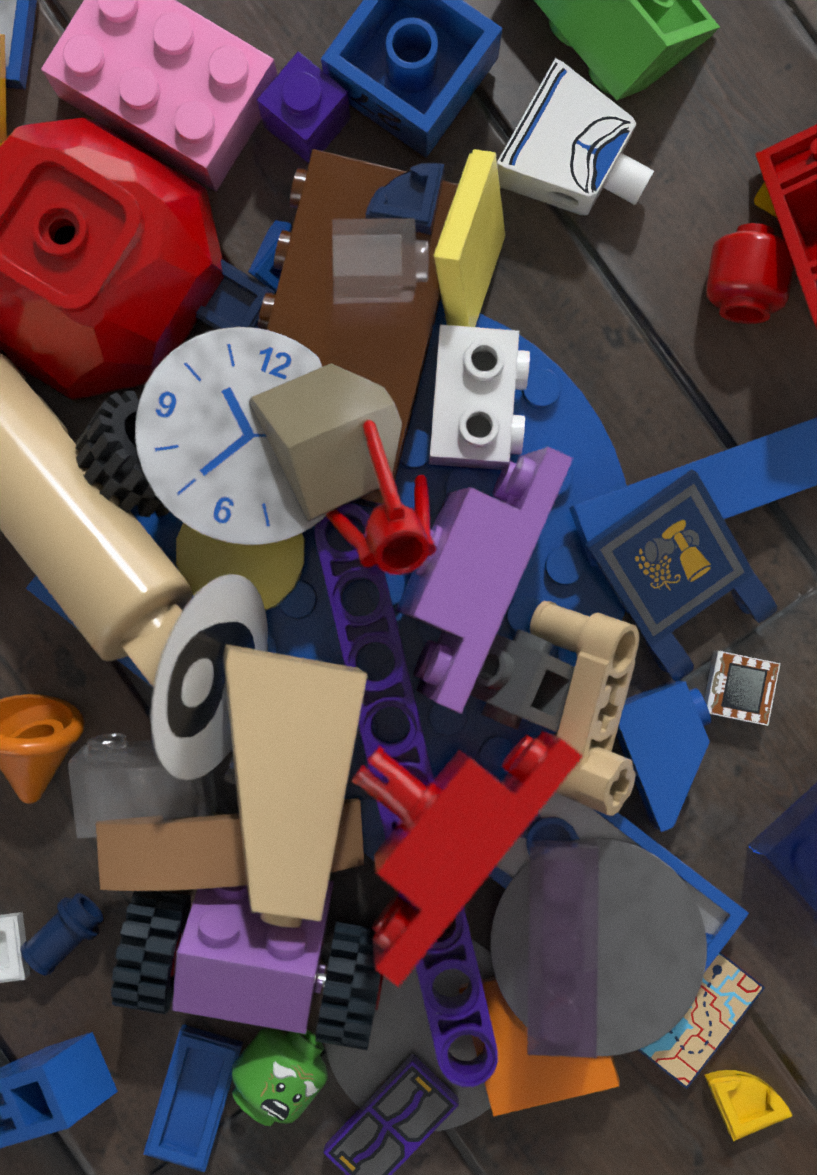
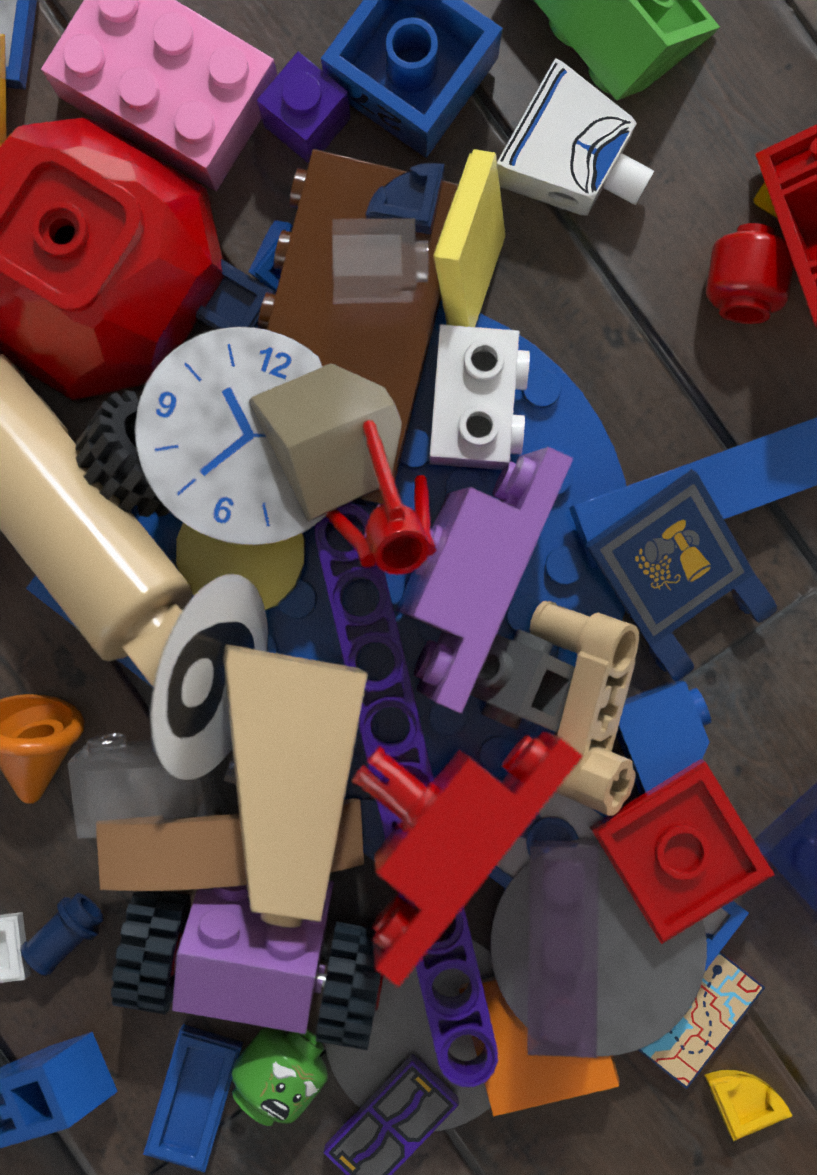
tile [704,651,780,726] -> none
none -> red tile [589,759,775,944]

